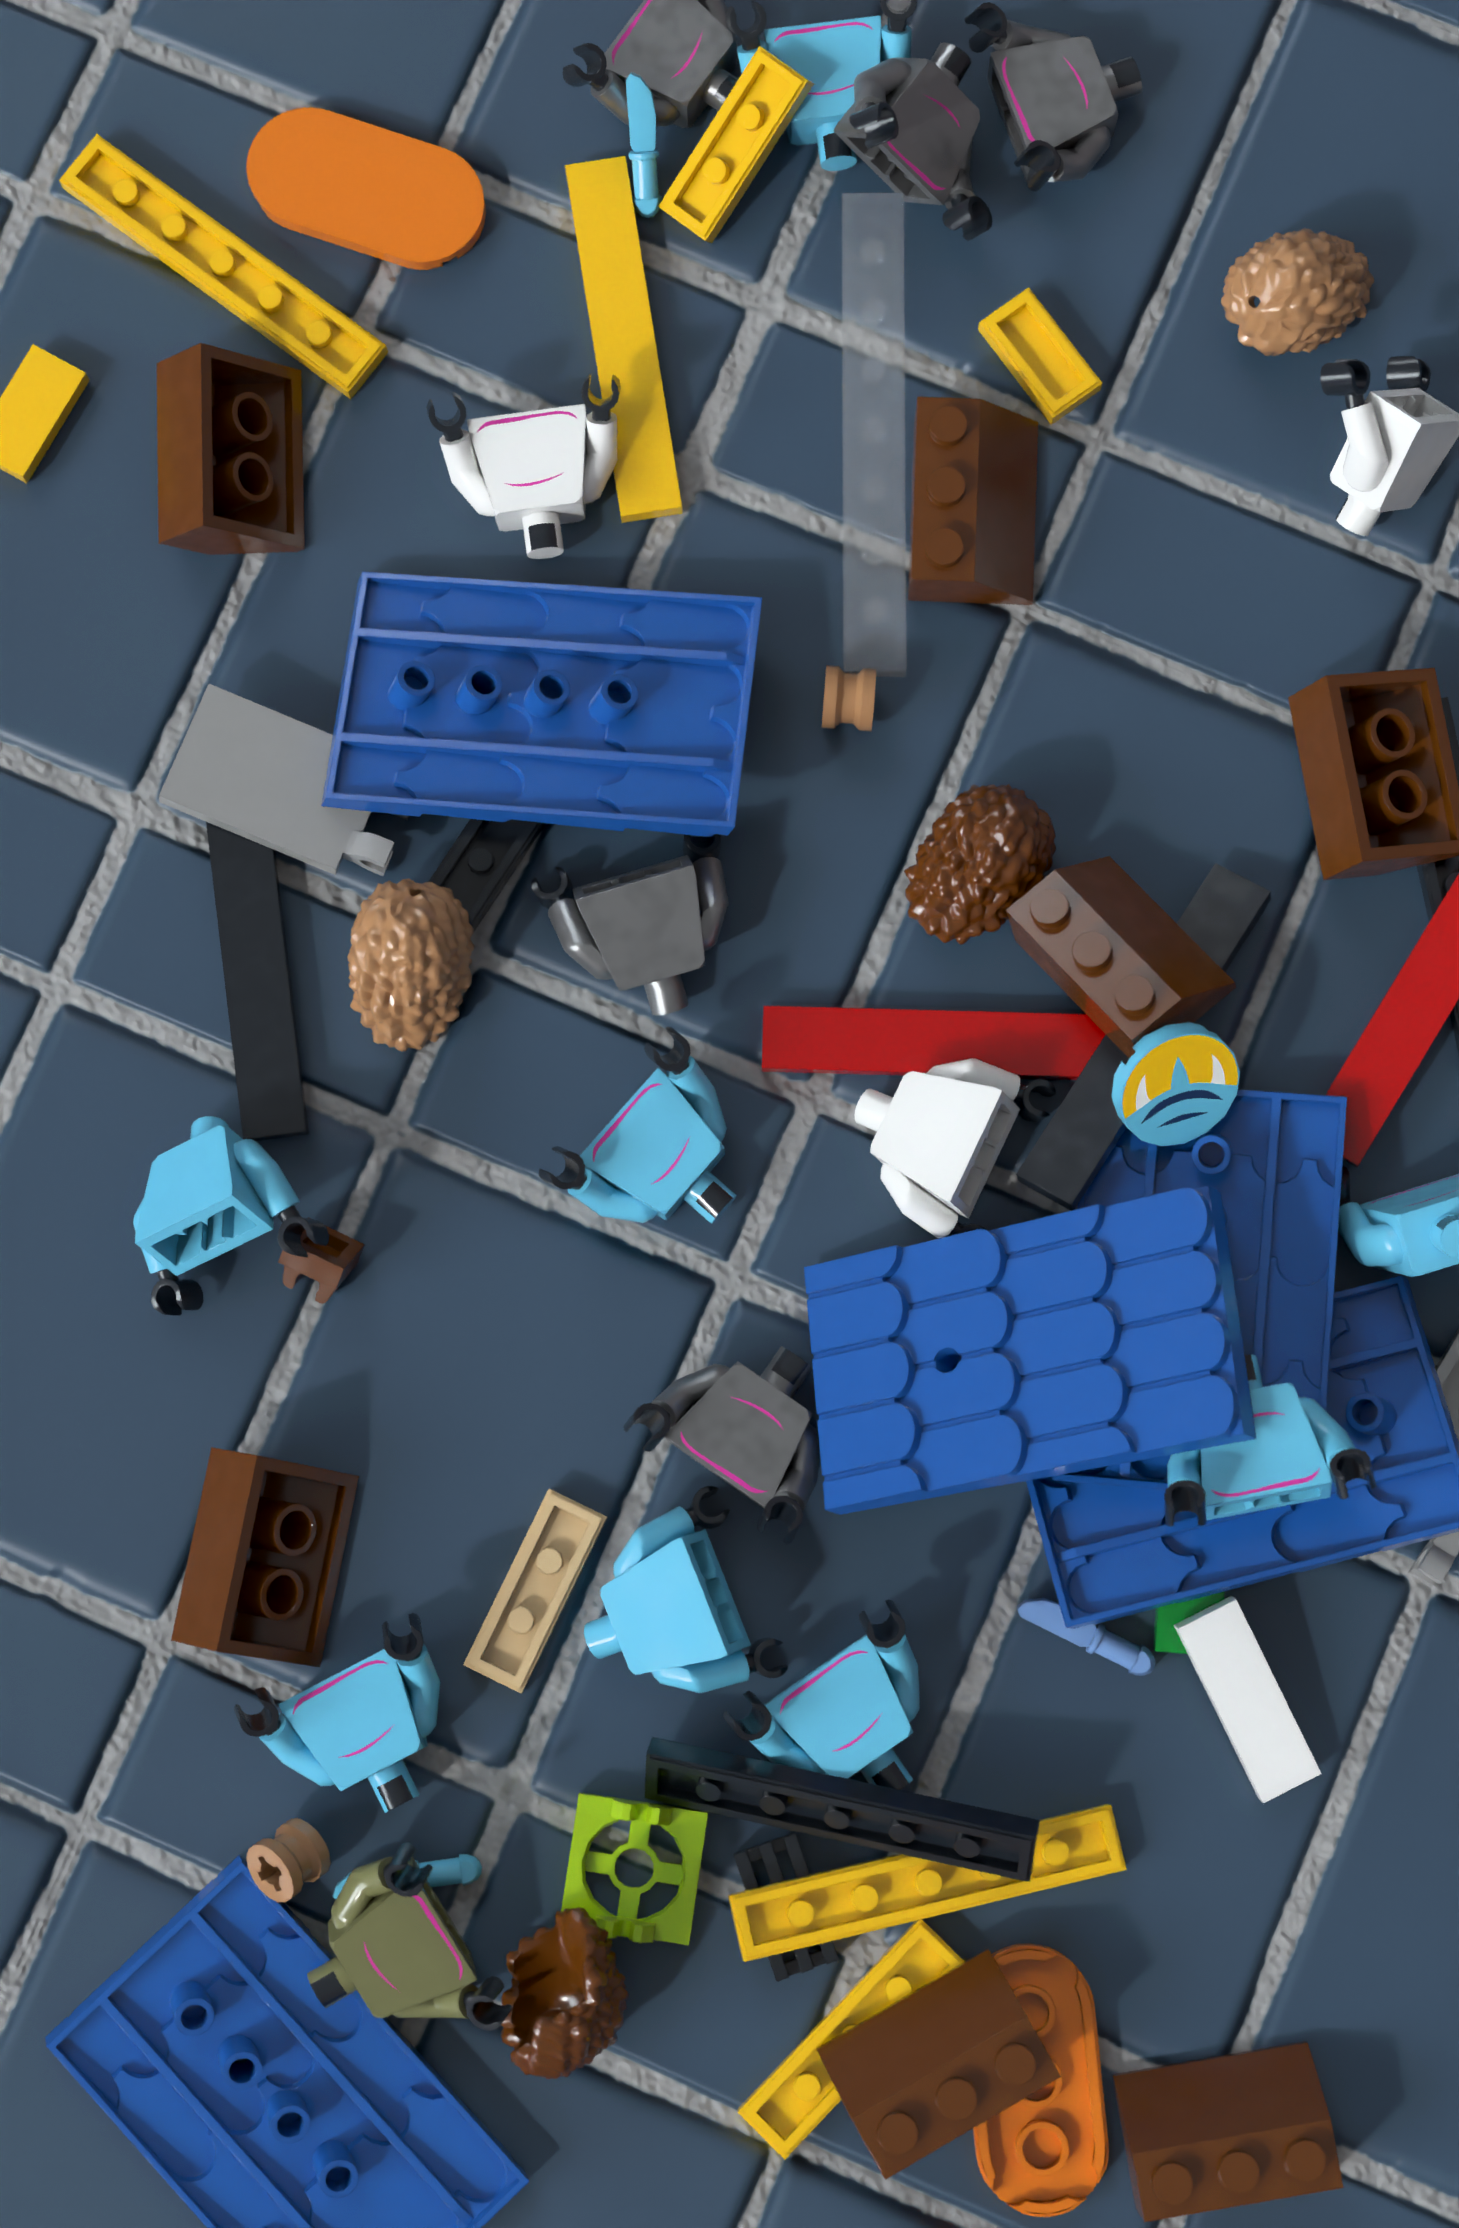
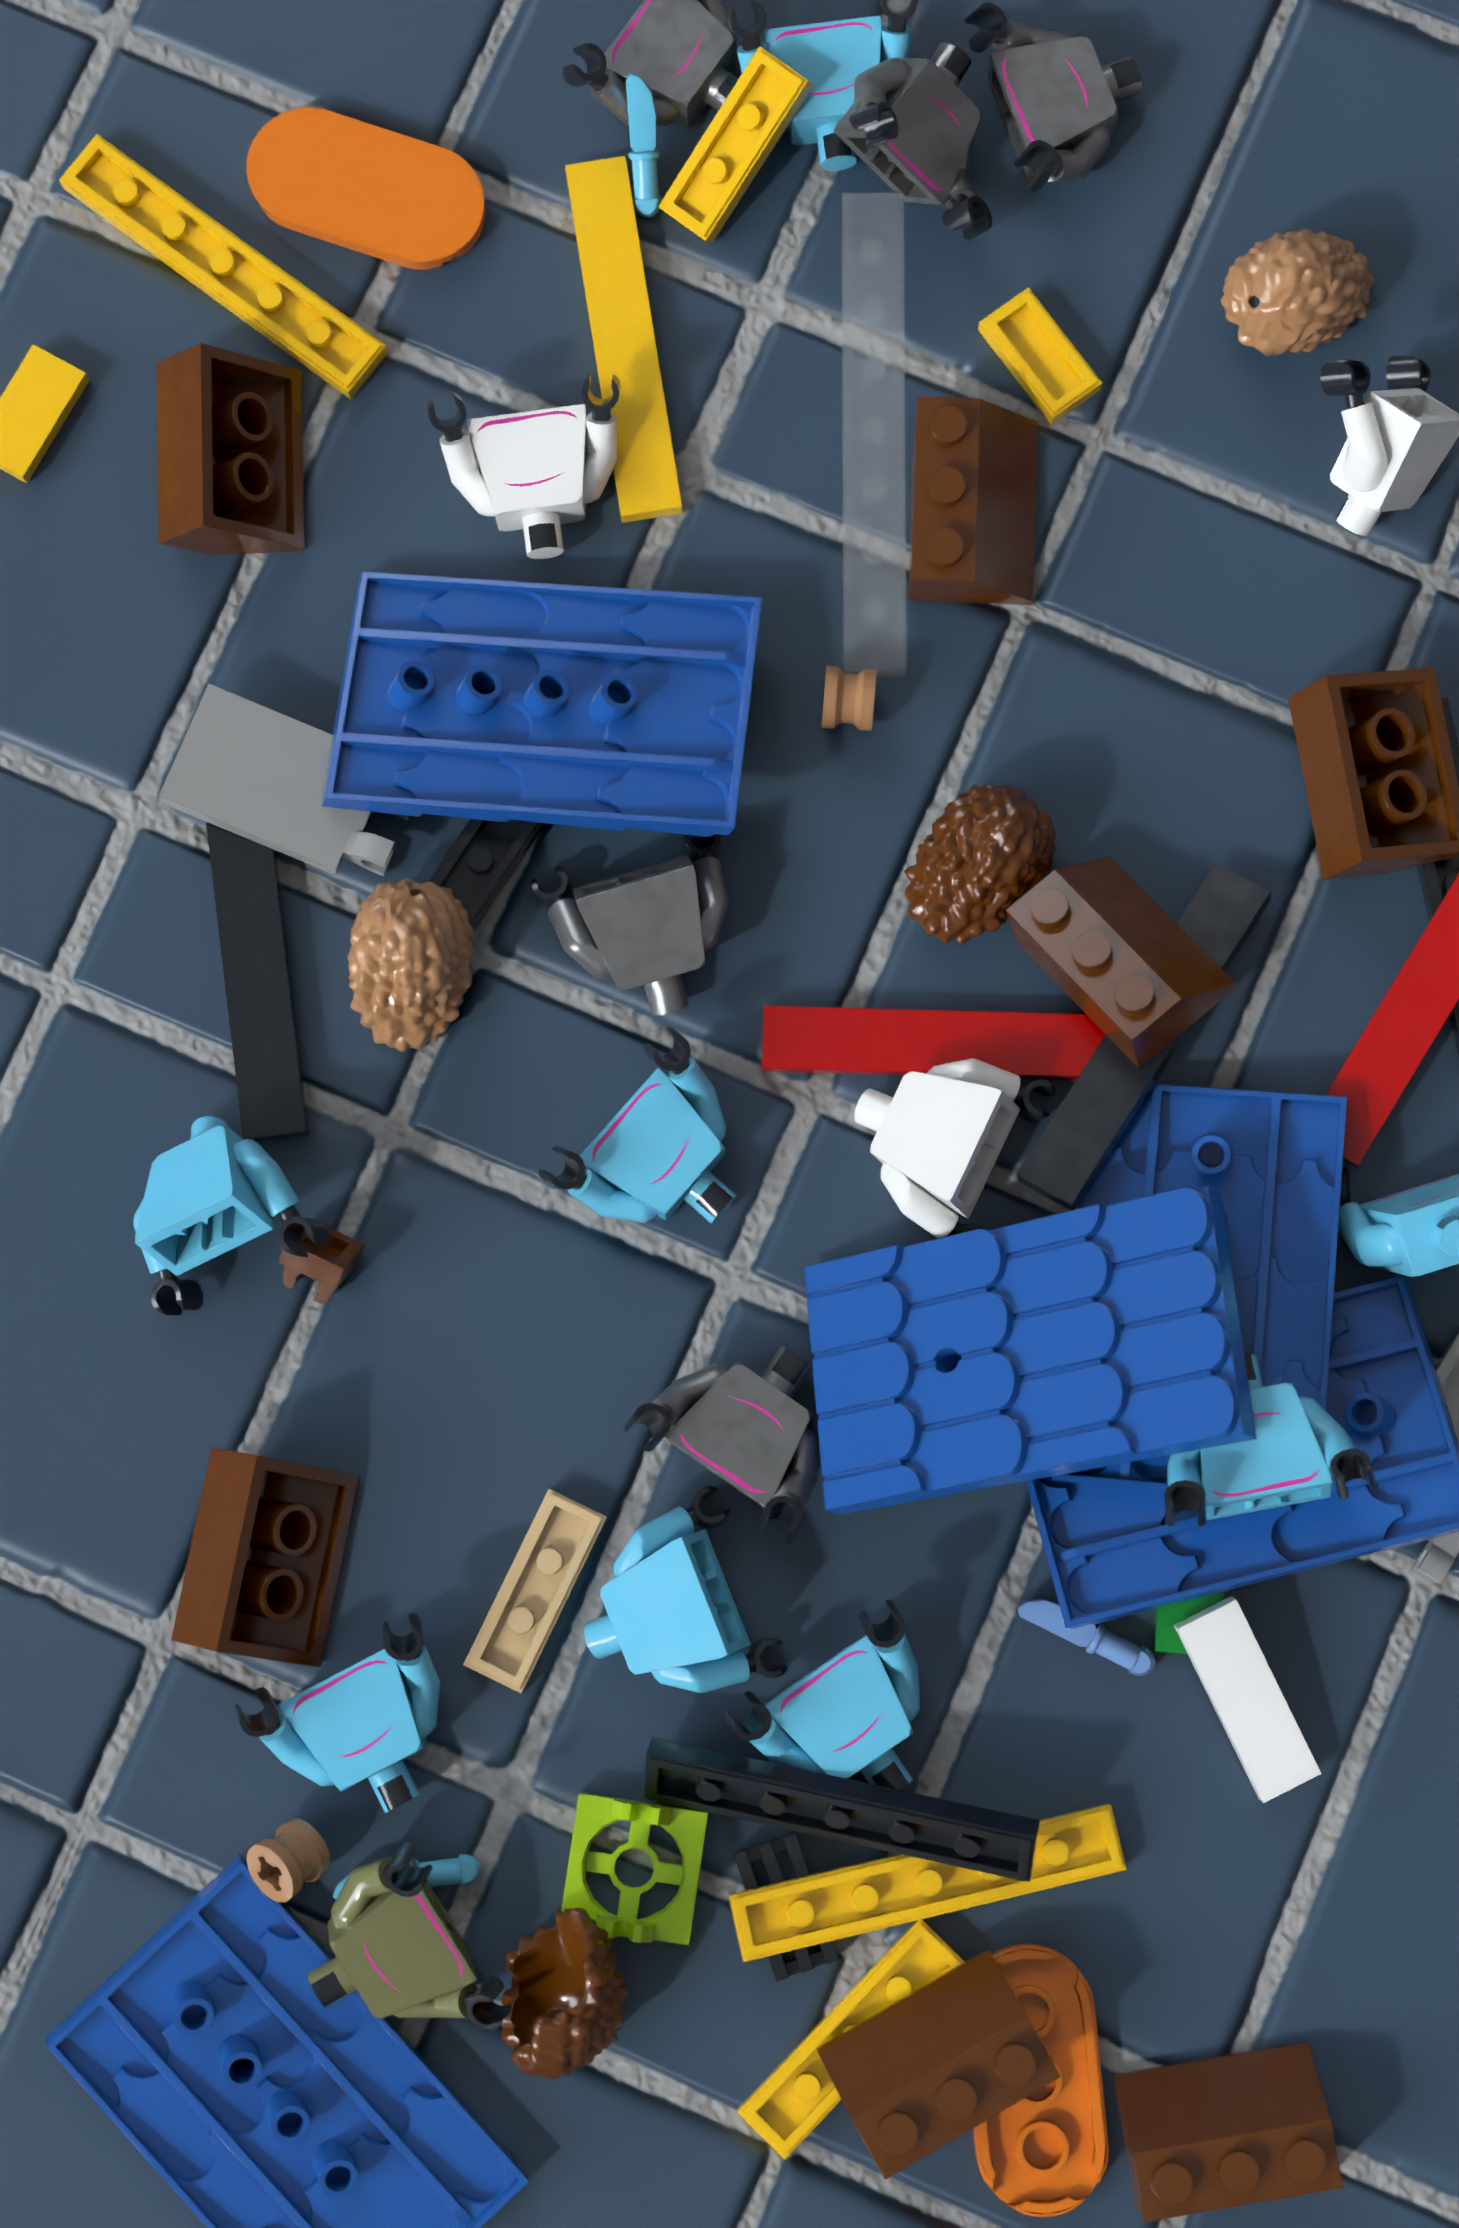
tile [1111,1022,1240,1146] -> none

